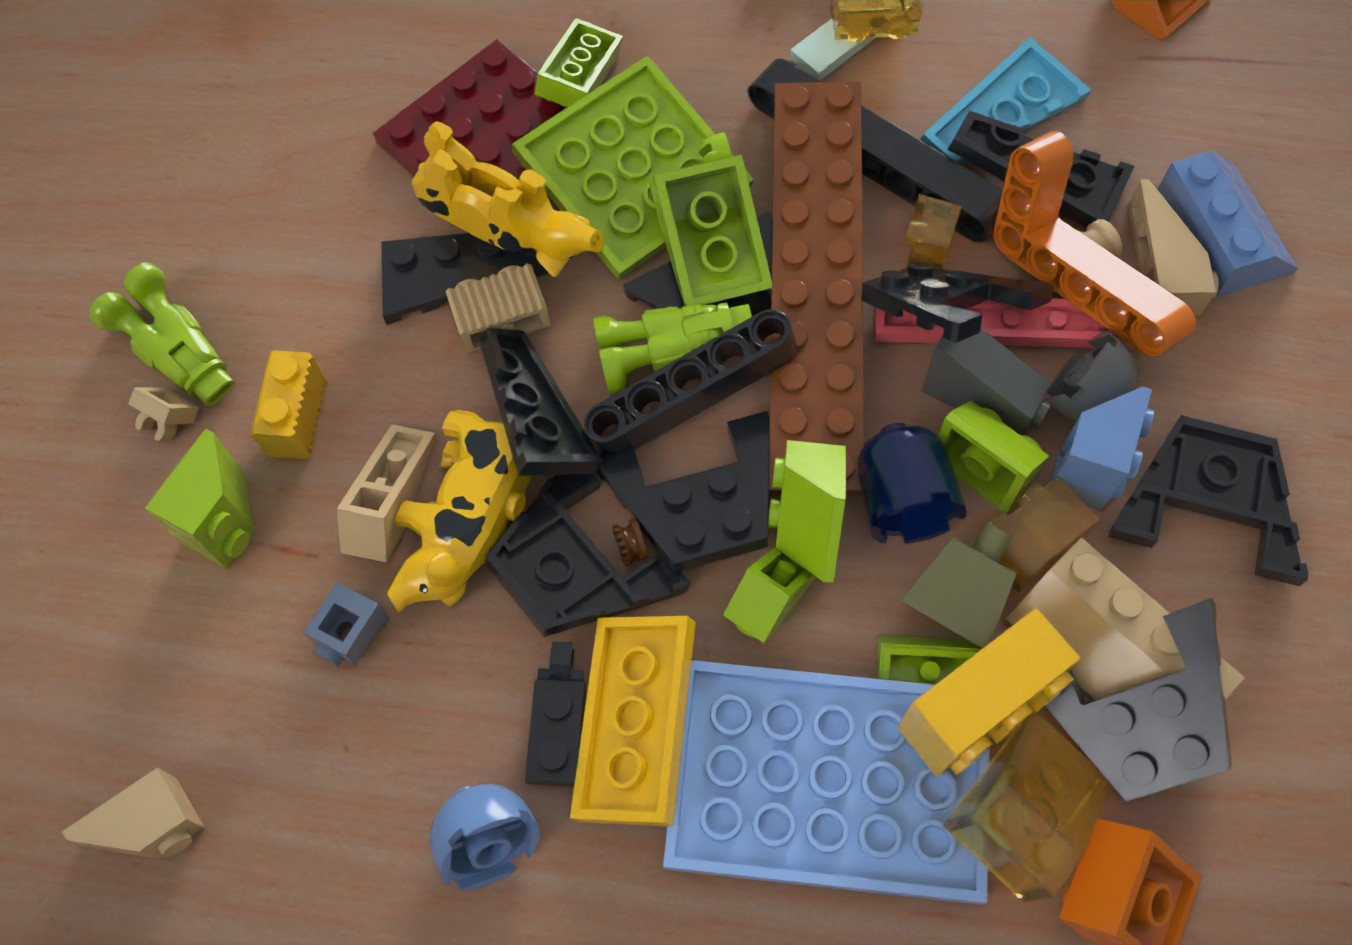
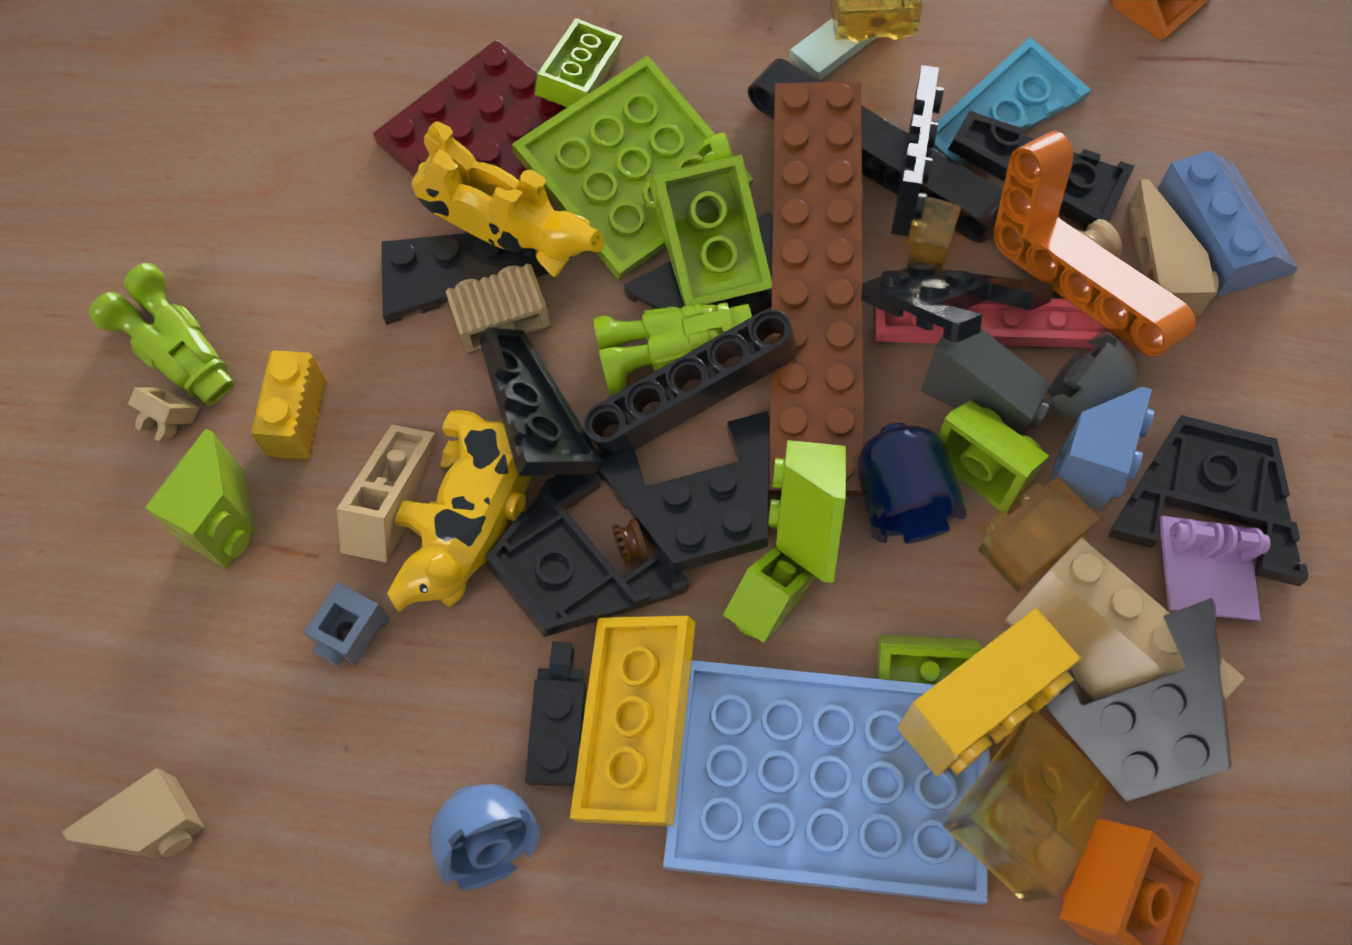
olive torso [901,521,1017,649] -> none
none -> black wing [891,65,944,237]
none -> lavender hinge [1159,516,1270,622]

